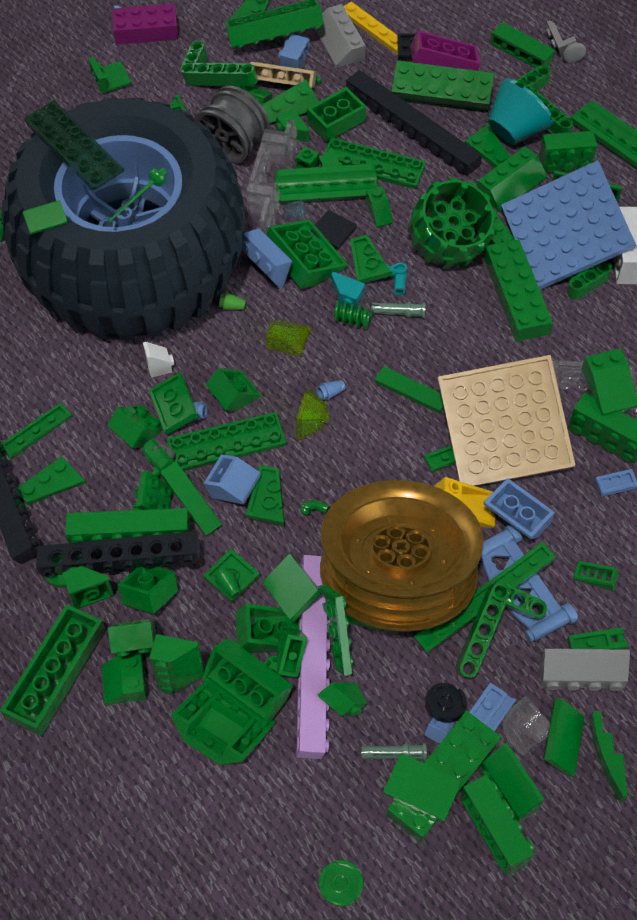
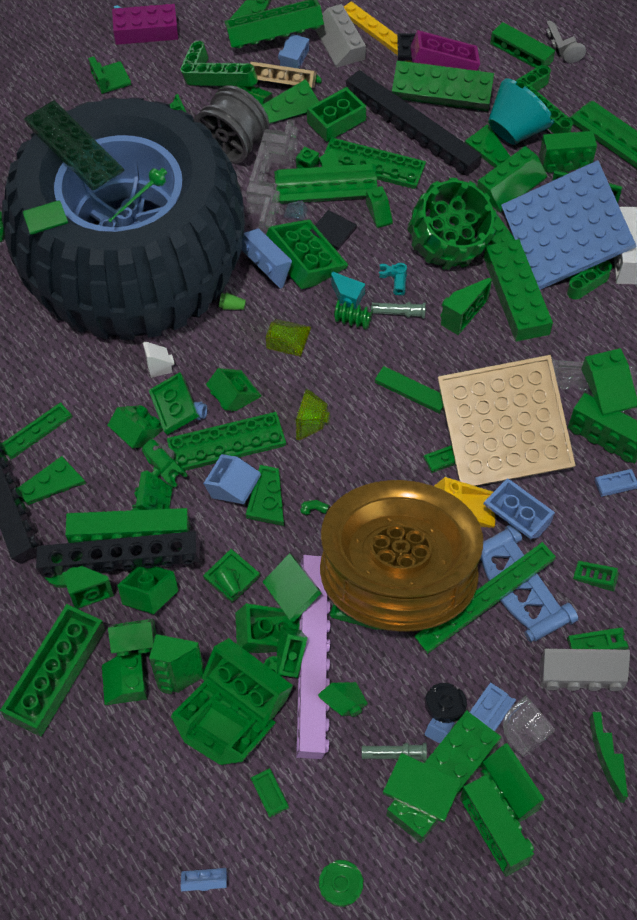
green tile [160,461,222,536] -> none
green slope [275,109,310,142] -> none
medium blue cone [316,380,345,401] -> none
green wing [318,584,353,676] -> none
green wing [350,235,393,283] -> none
green beam [455,582,547,678] -> none
green tile [544,699,585,777] -> none
none -> medium blue plate [181,868,227,891]
none -> green tile [250,768,289,818]
none -> green slope [440,278,492,335]

